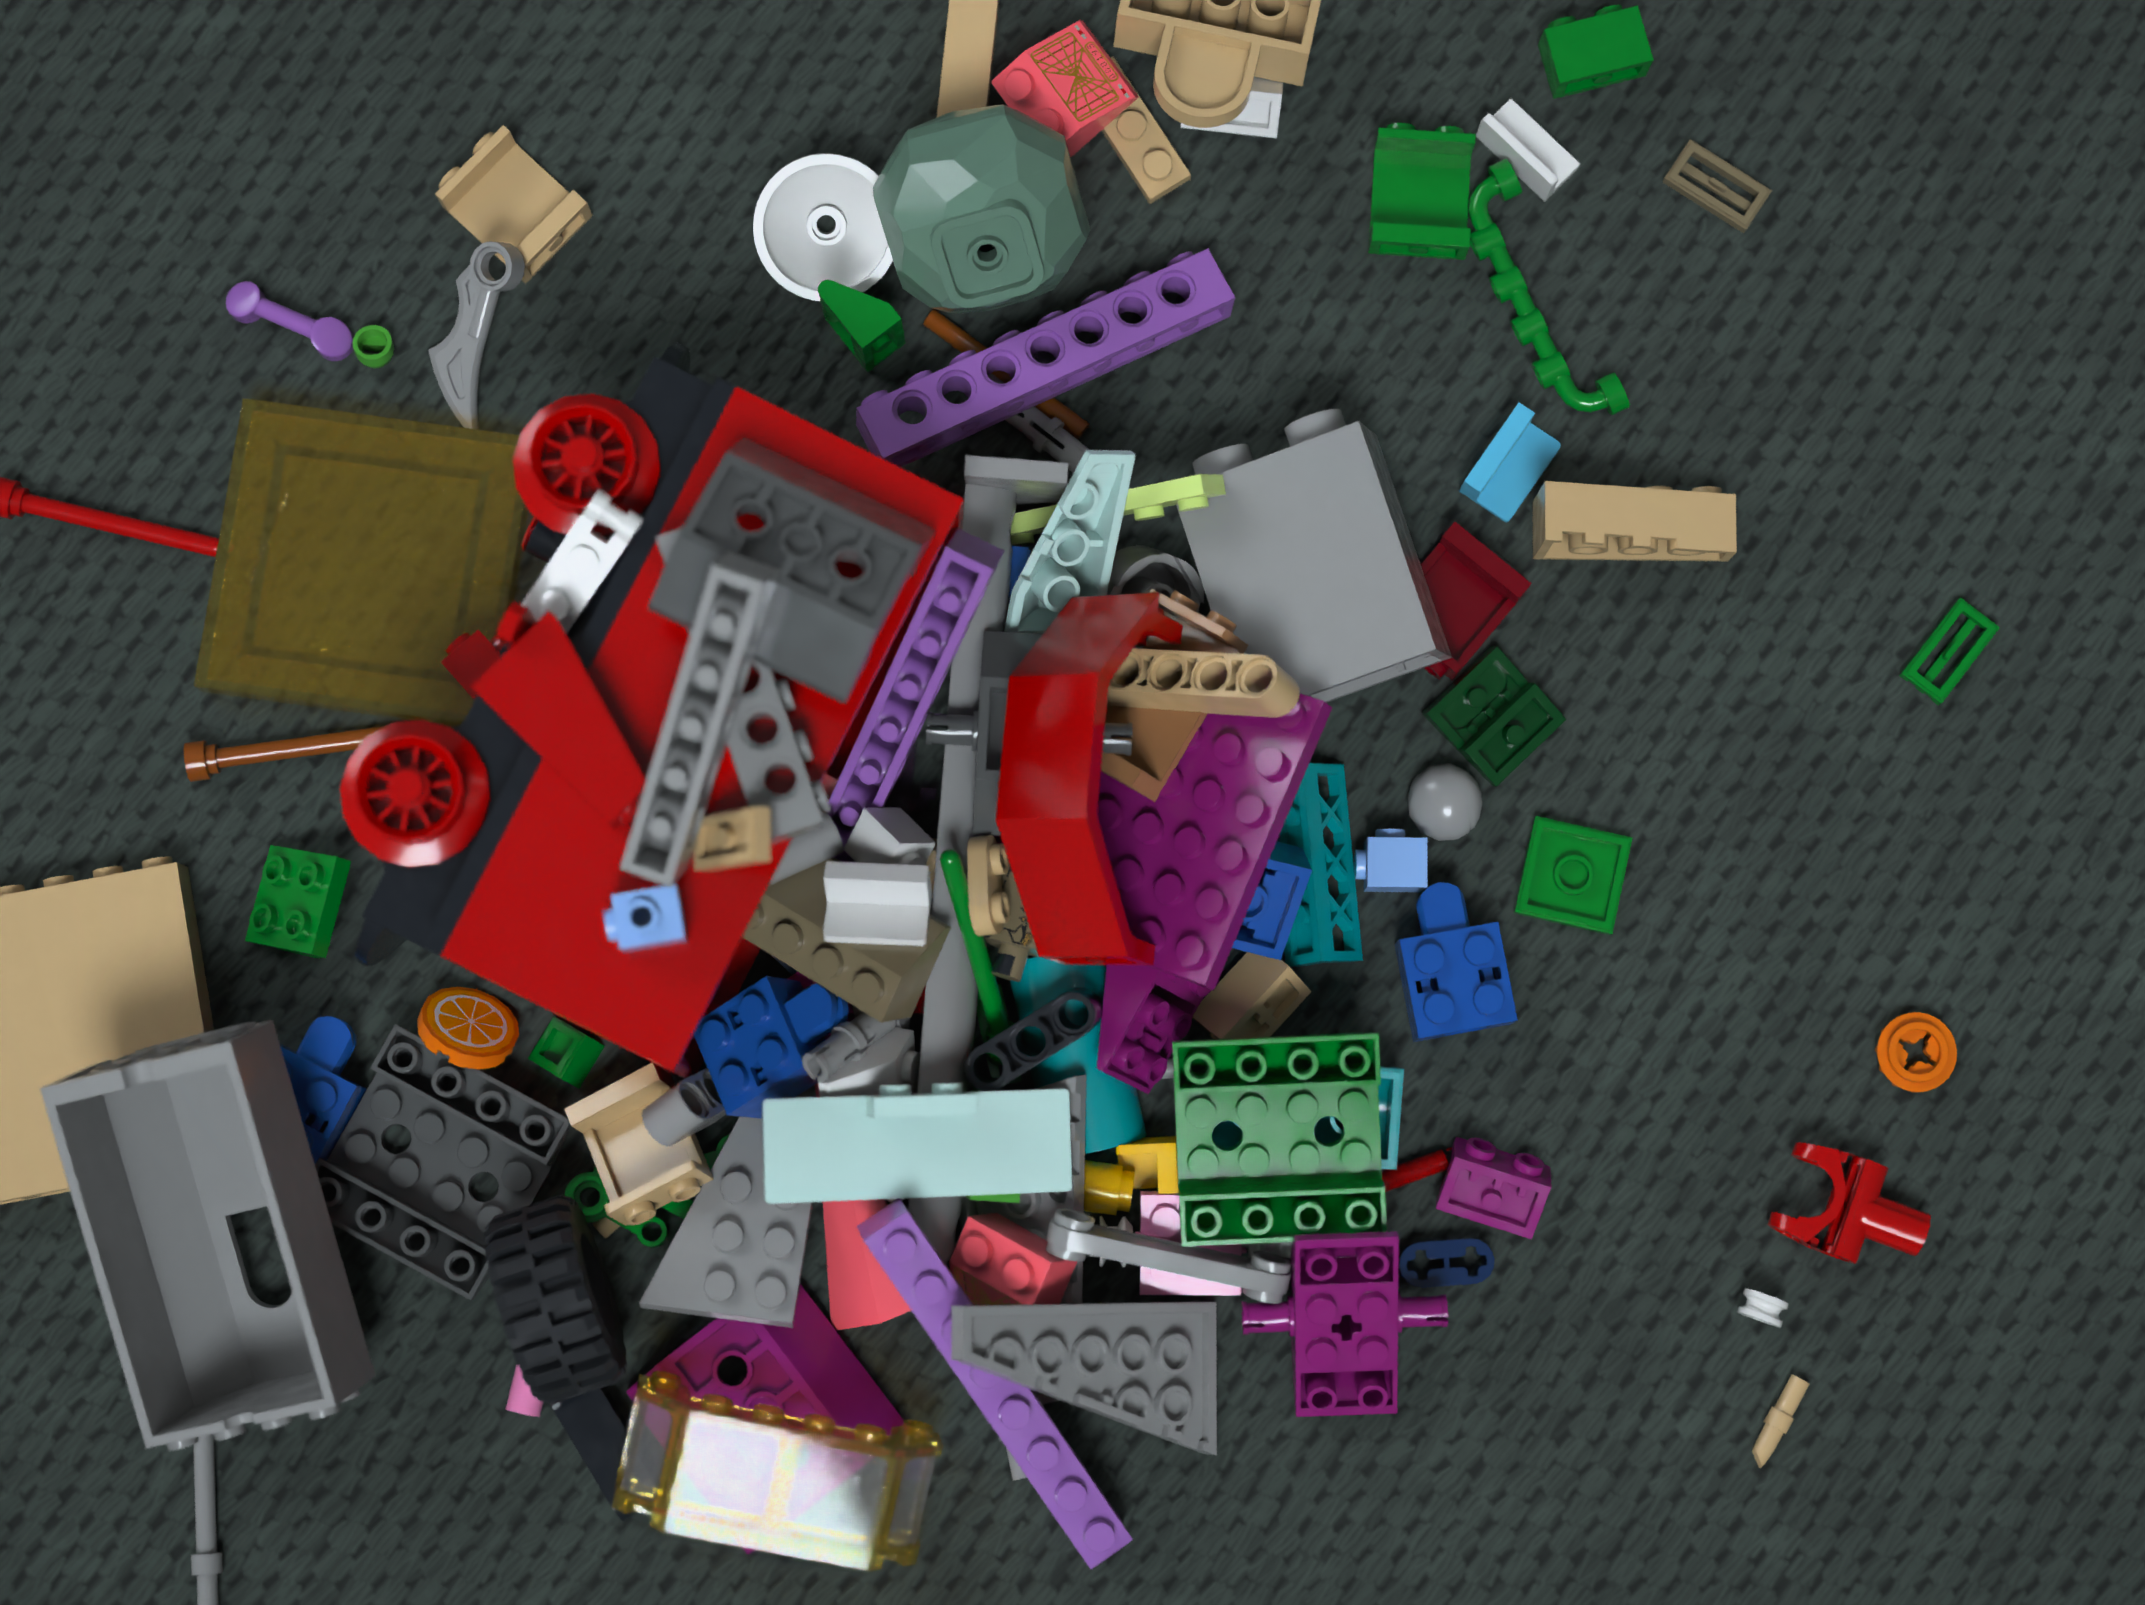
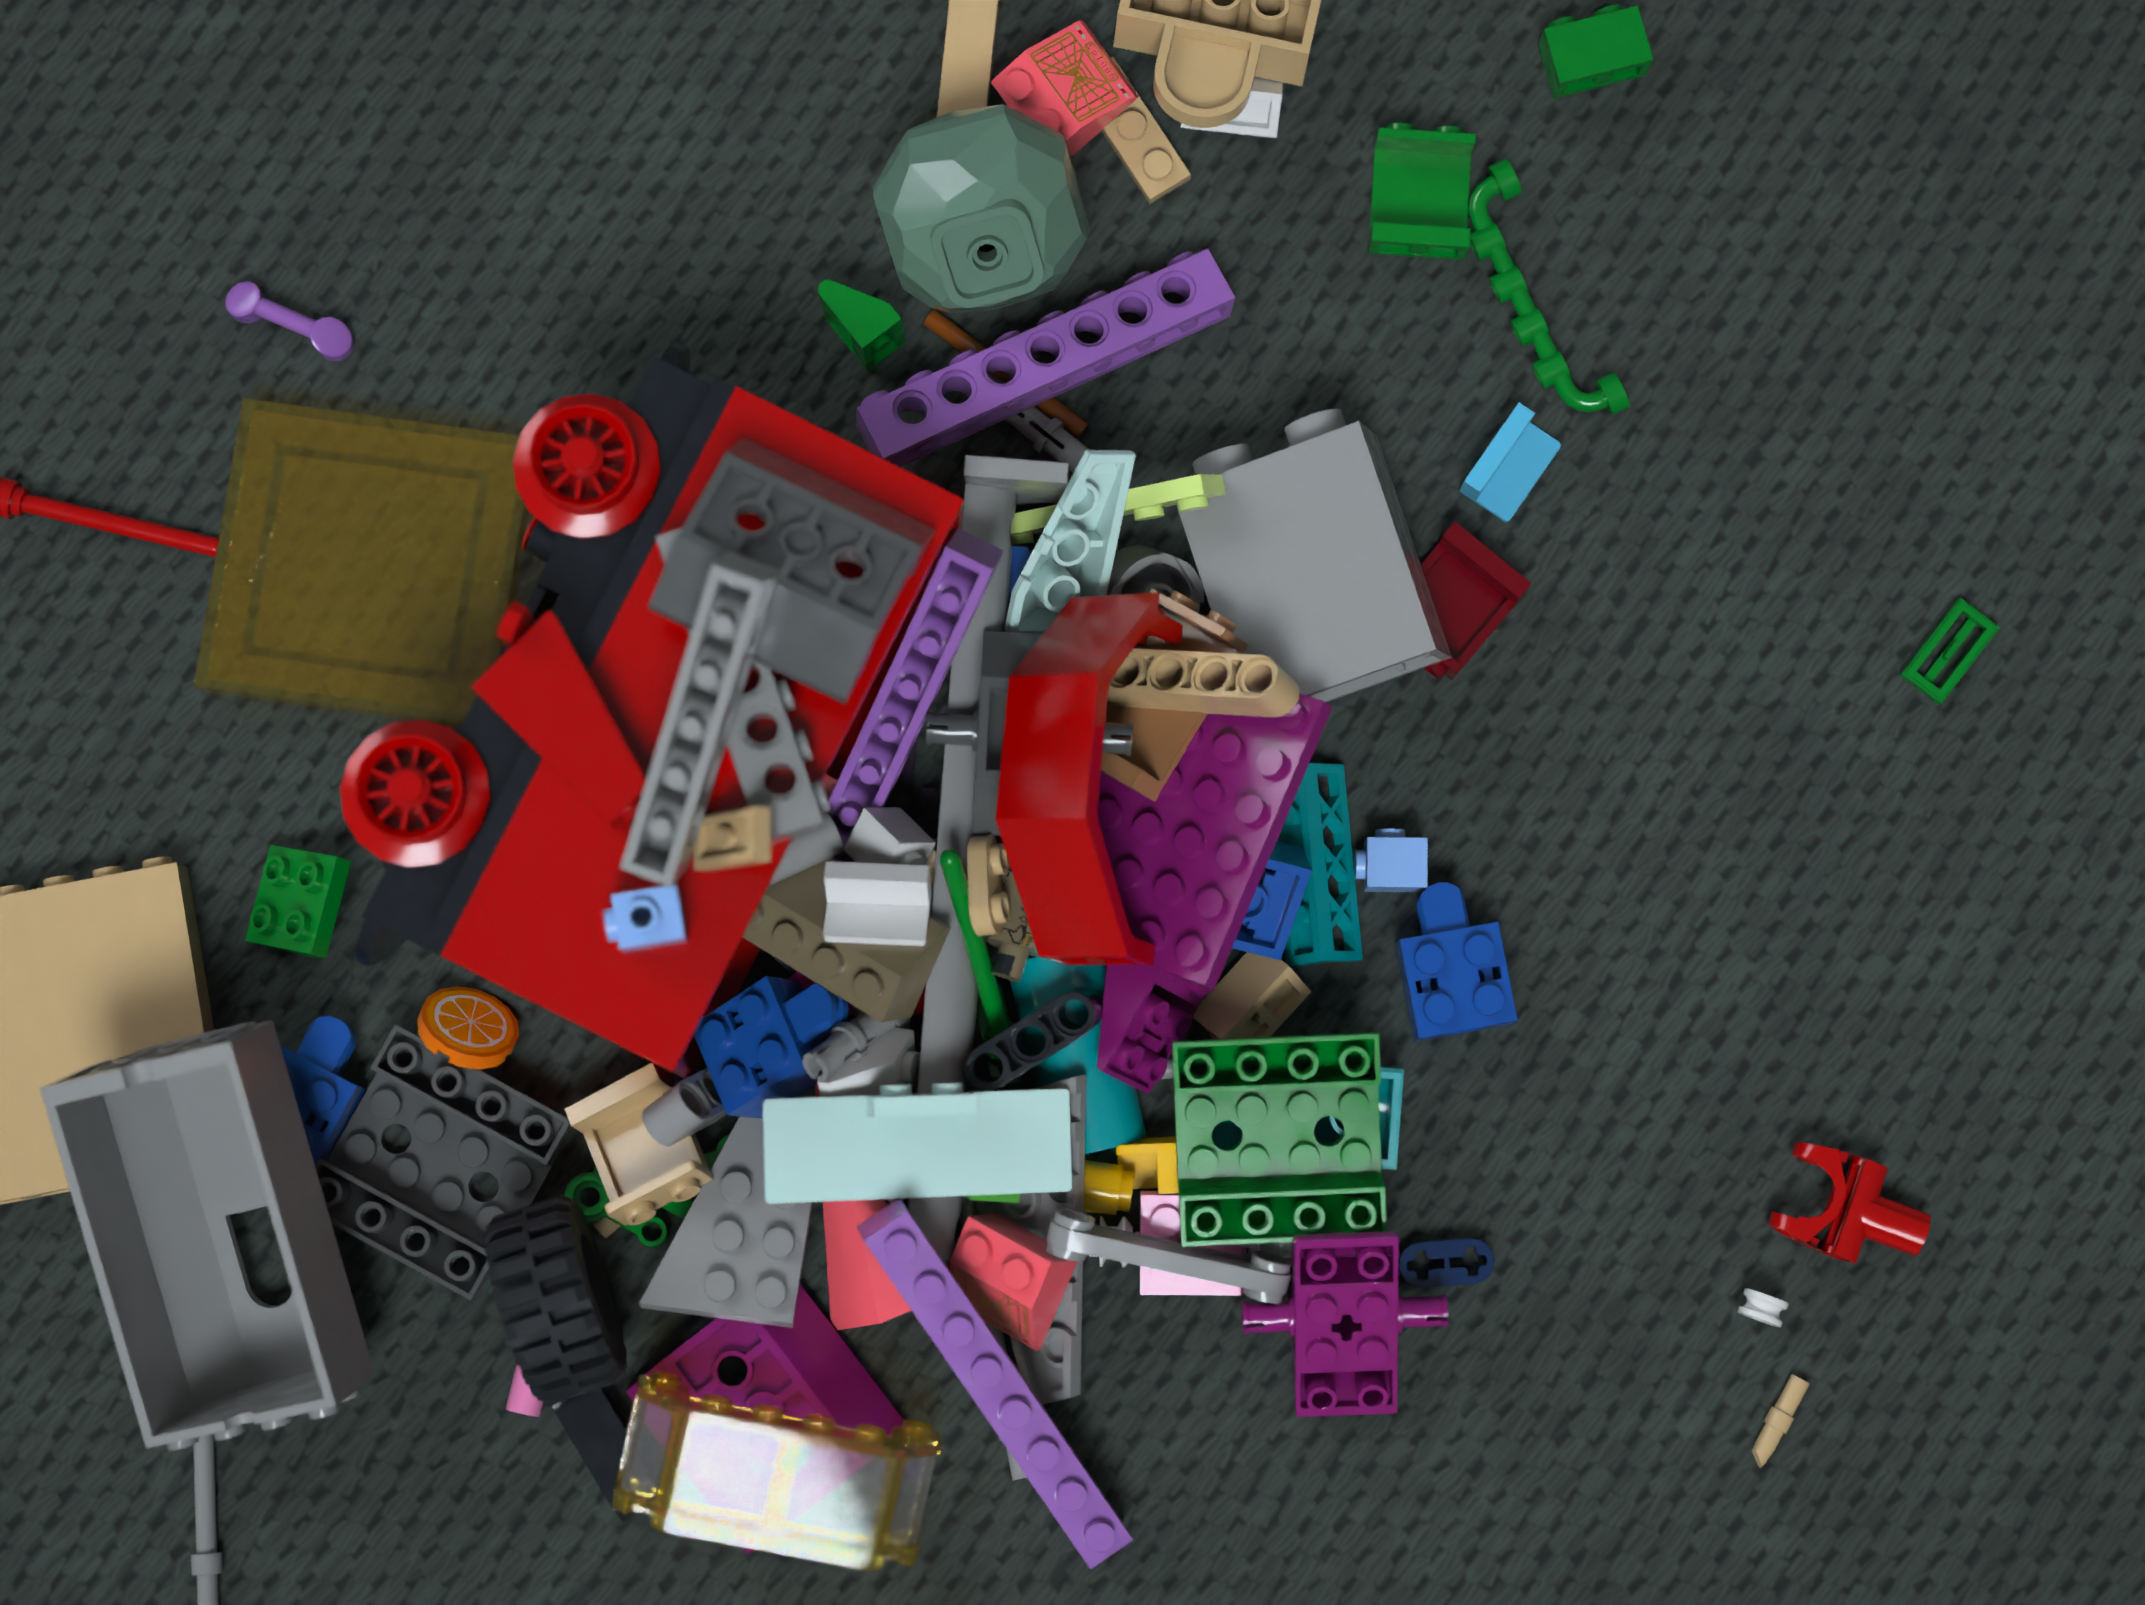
dark orange piece [184,726,386,782] -> none
bright green hinge [353,325,394,369] -> none
light grey piece [428,241,525,434] -> none
tan panel [435,125,593,284] -> none
red brick [441,629,503,700] -> none
white plate [521,489,644,634] -> none
green slope [528,1016,605,1088] -> none
white dish [753,153,893,301] -> none
light grey wing [951,1302,1217,1455] -> none
red piece [1382,1147,1452,1193] -> none
light grey hair [1408,763,1483,841] -> none
dark green slope [1421,646,1567,787] -> none
magenta bracket [1436,1137,1551,1239] -> none
white panel [1476,98,1580,202] -> none
green tile [1514,816,1633,935] -> none
tan wedge [1533,481,1737,561] -> none
dark tan tile [1663,139,1772,233] -> none
orange gear [1874,1012,1957,1093] -> none

